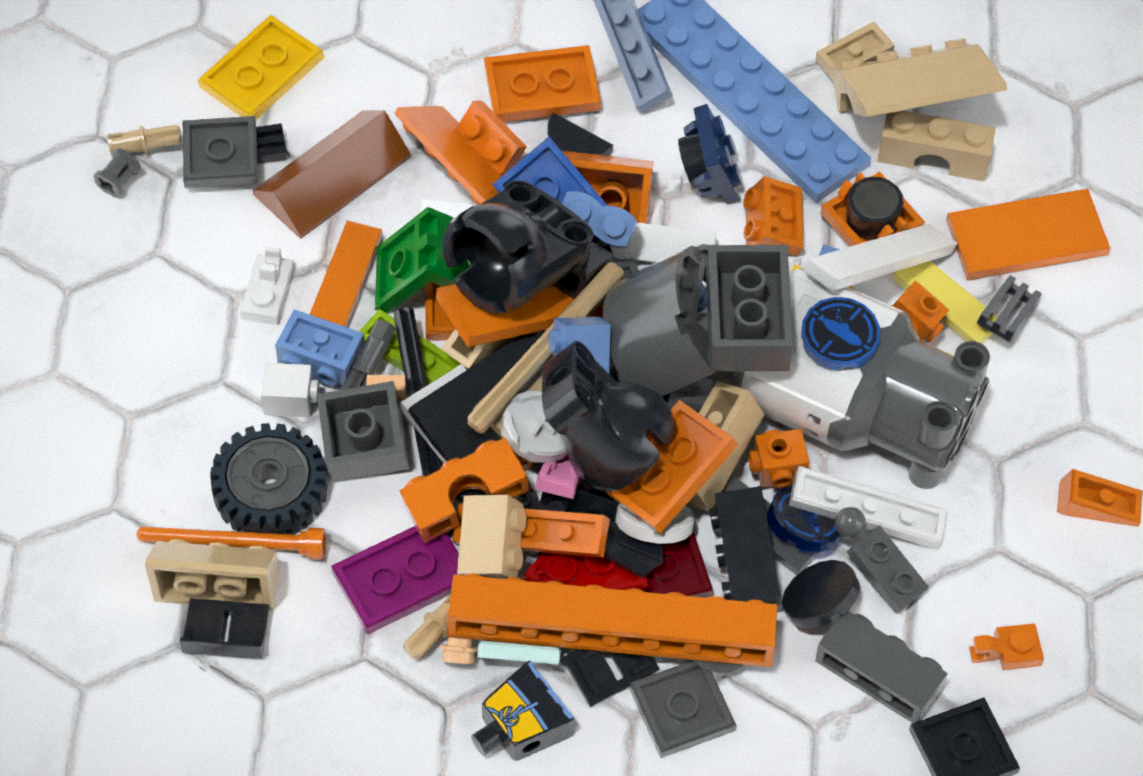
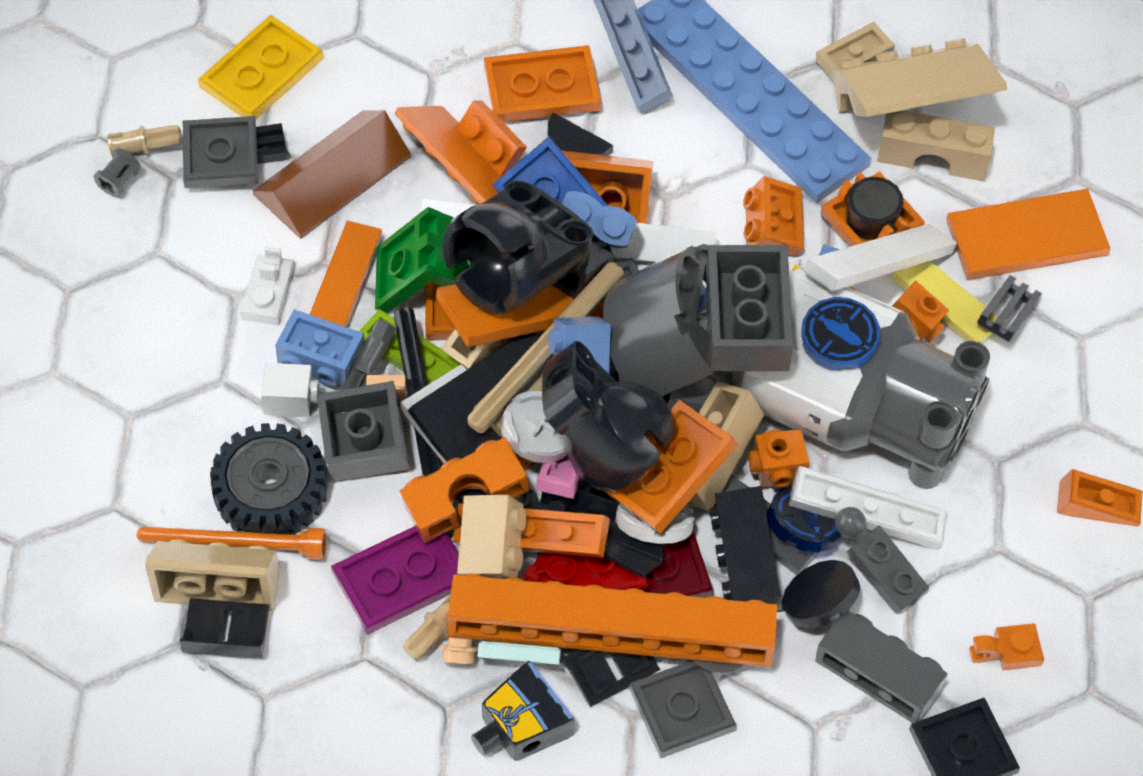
dark blue piece [678,104,743,205] -> none

